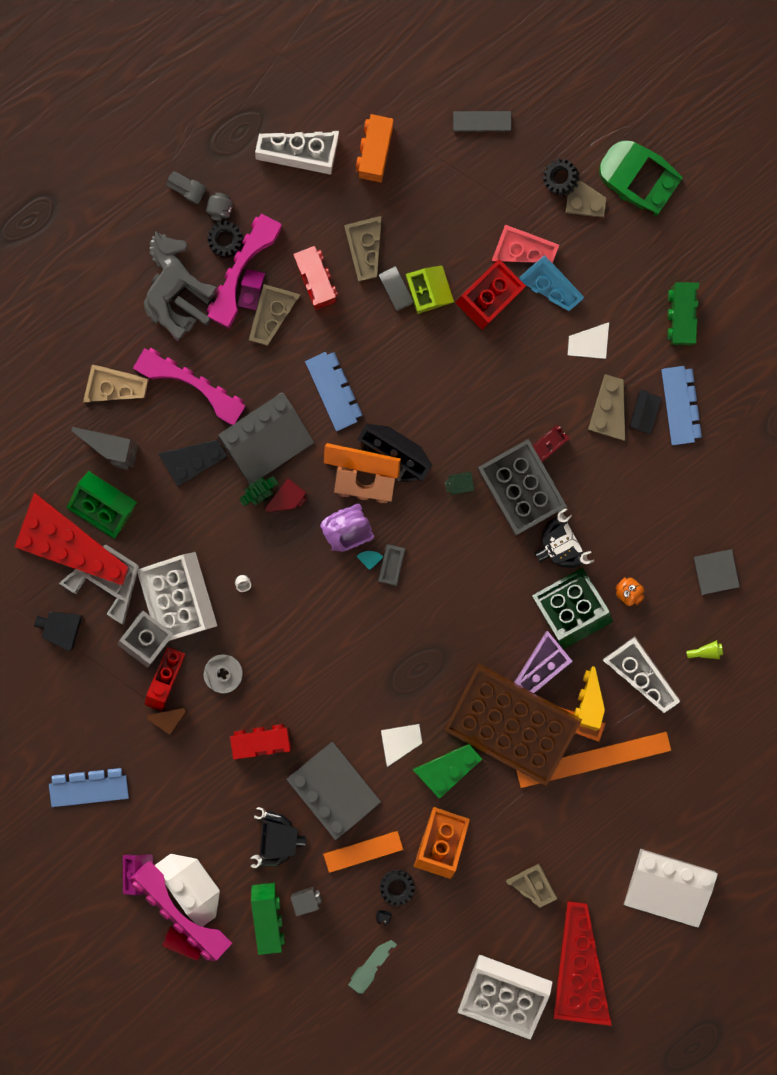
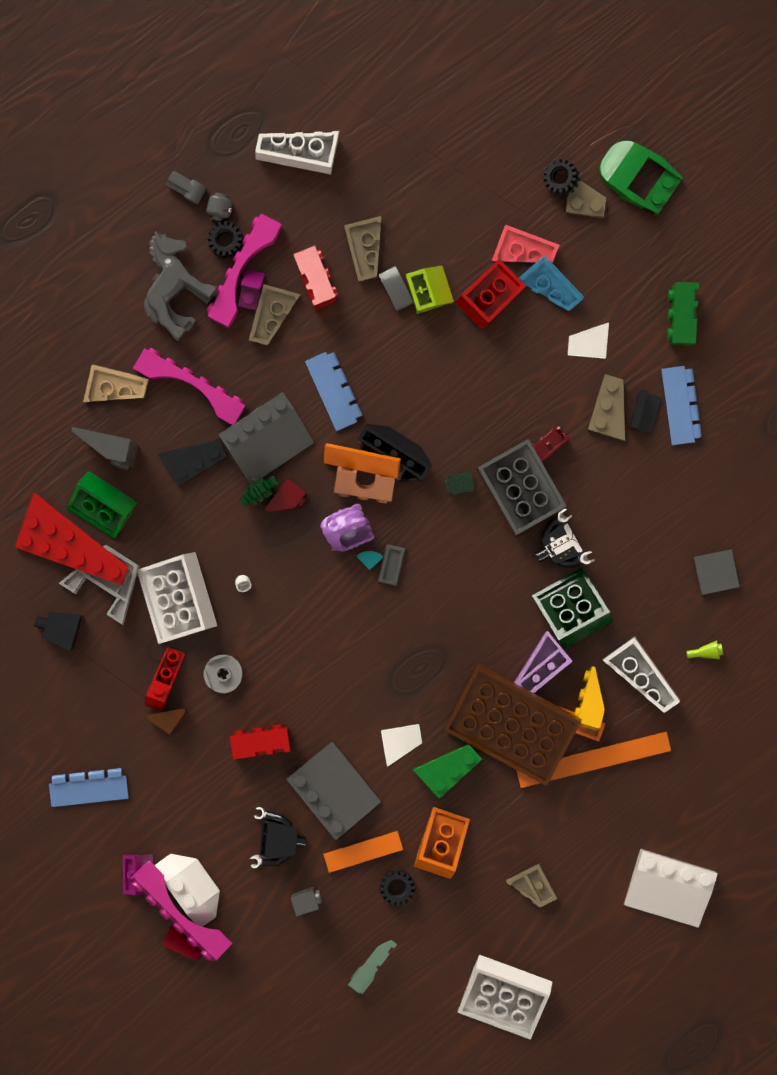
light grey slope [117,611,173,668] -> none
dark grey tile [175,296,211,326] -> none
green wedge [251,883,285,955] -> none
orange brick [356,114,393,183] -> none
black hinge [376,910,392,926] -> none
dark grey tile [453,111,511,132] -> none
red wing [553,901,612,1026] -> none
orange head [615,578,644,606] -> none

